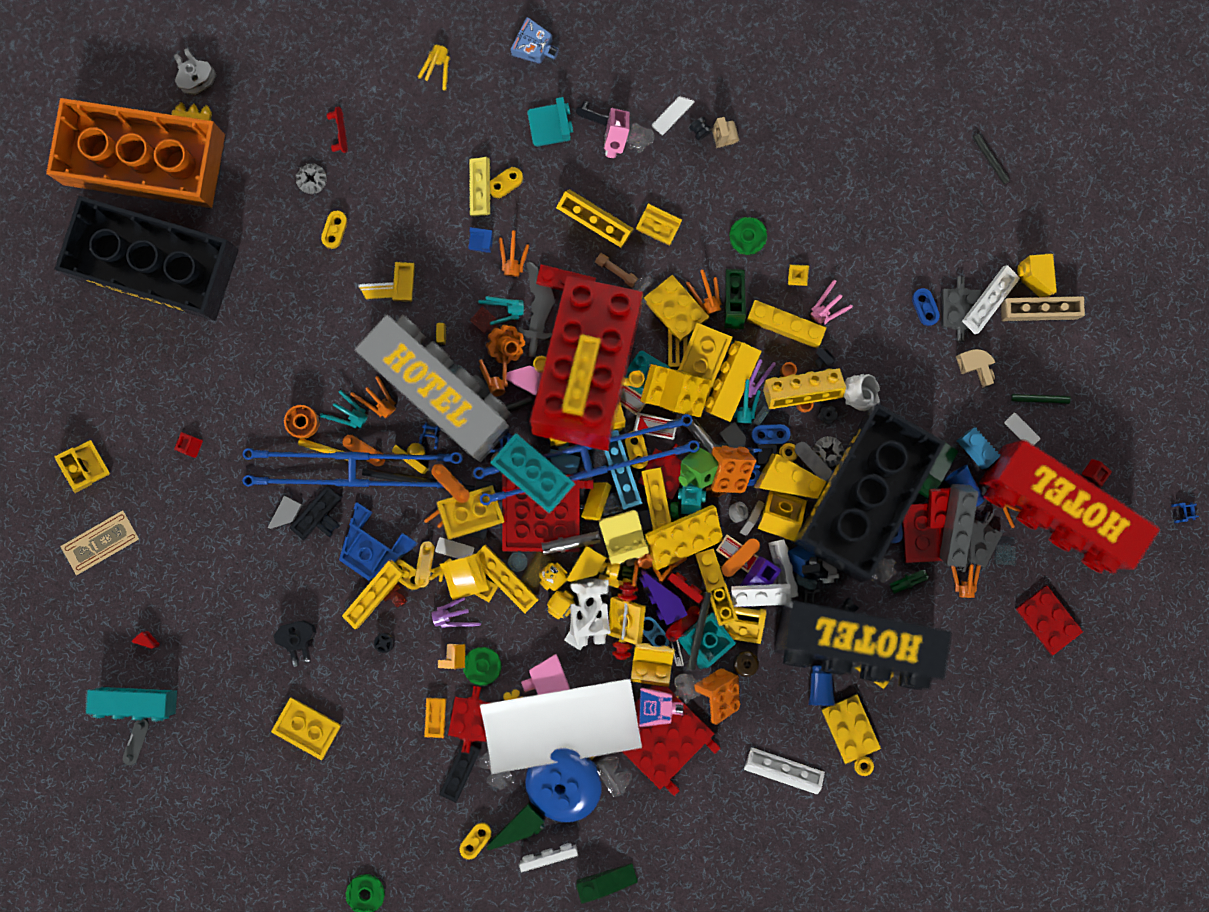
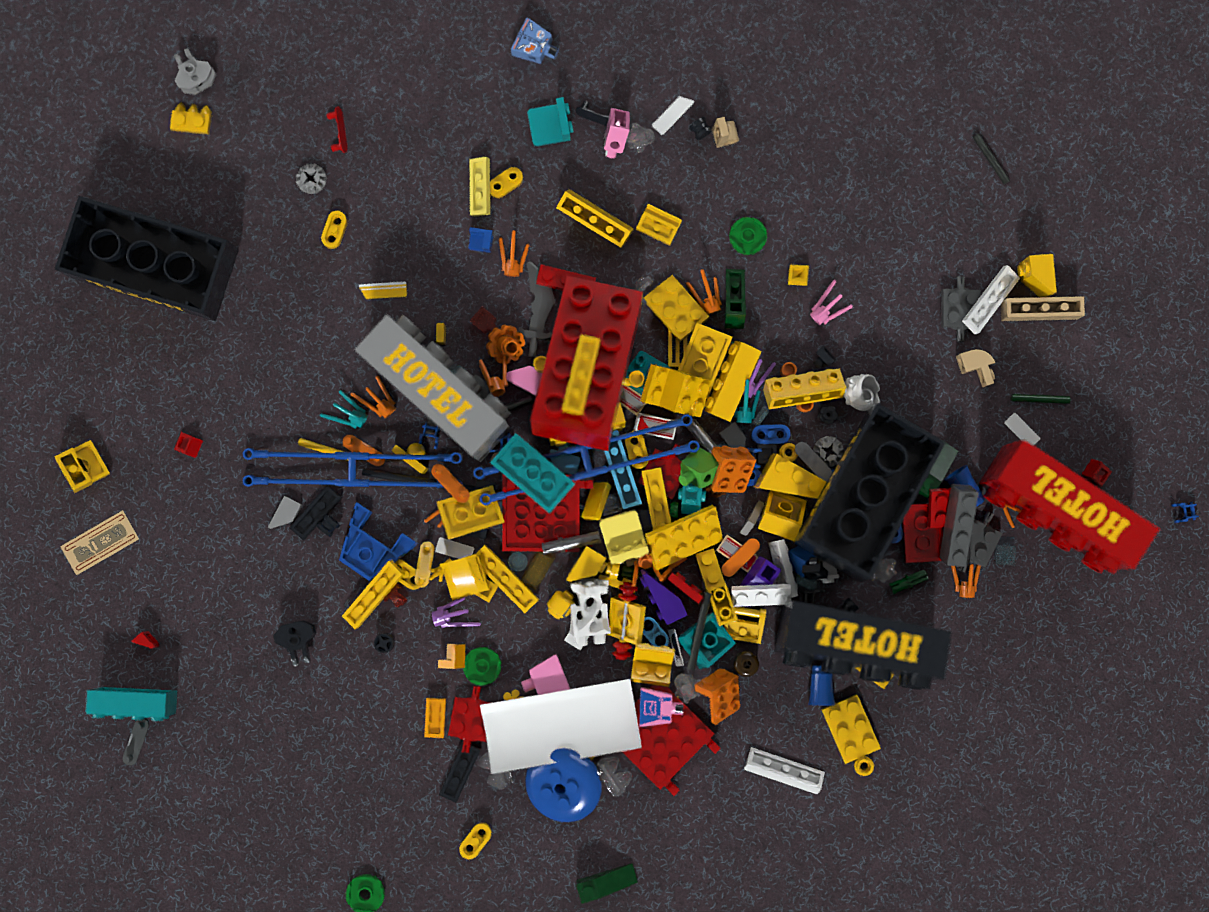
orange brick [46,98,225,208] -> none
yellow plate [271,697,342,760] -> none
orange piece [284,405,320,439] -> none
yellow tile [392,262,415,302] -> none
yellow plant [418,45,450,90] -> none
teal plant [478,296,524,325] -> none
dark green slope [486,803,545,850] -> none
white plate [519,843,578,872] -> none
yellow head [539,563,567,591] -> none
medium nougat bar [595,253,638,288] -> none
red piece [666,606,700,642] -> none
light grey tile [729,502,748,522] -> none
yellow brick [746,300,826,349] -> none
blue plate [912,288,940,326] -> none
dark azure brick [957,428,1000,469] -> none
red plate [1016,586,1083,655] -> none

